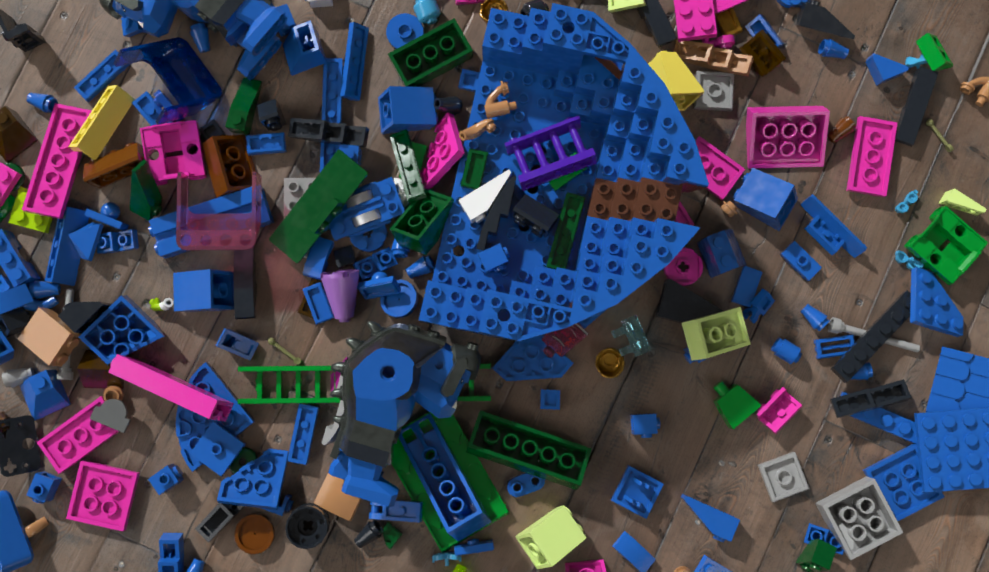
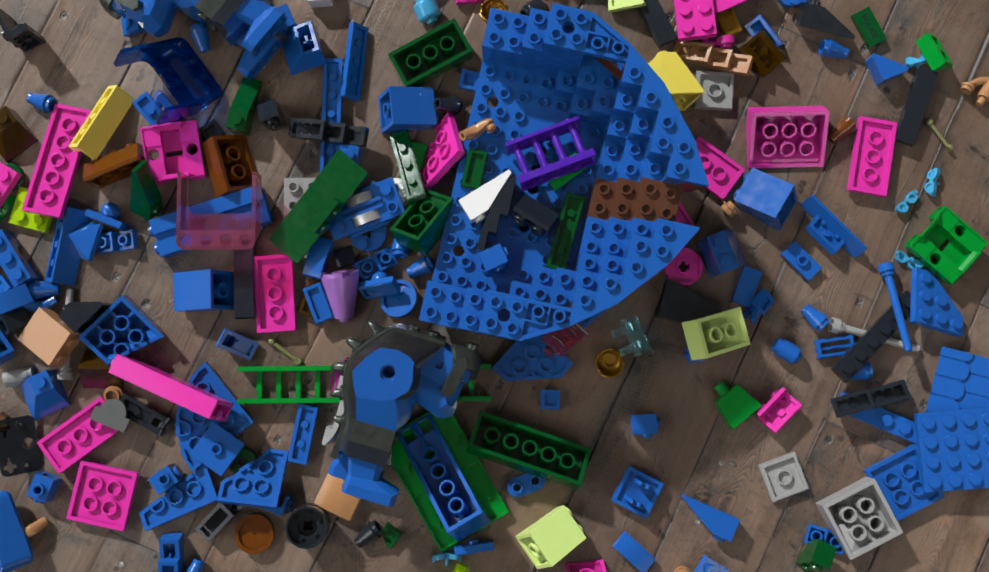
blue tile [74,49,130,102] -> none
arm [149,298,173,311] -> none
blue plate [246,132,287,156] -> none
blue plate [369,500,423,523] -> none
blue piece [386,13,424,49] -> none
medium nougat plant [484,81,517,119] -> none
yellowish green slope [939,189,987,215] -> none
none -> black plate [120,393,173,436]
none -> blue wing [139,464,218,531]
none -> dark pink plate [253,254,297,333]
none -> dark green tile [850,7,887,49]
none -> blue piece [878,262,913,353]
none -> dark azure piece [924,168,941,197]

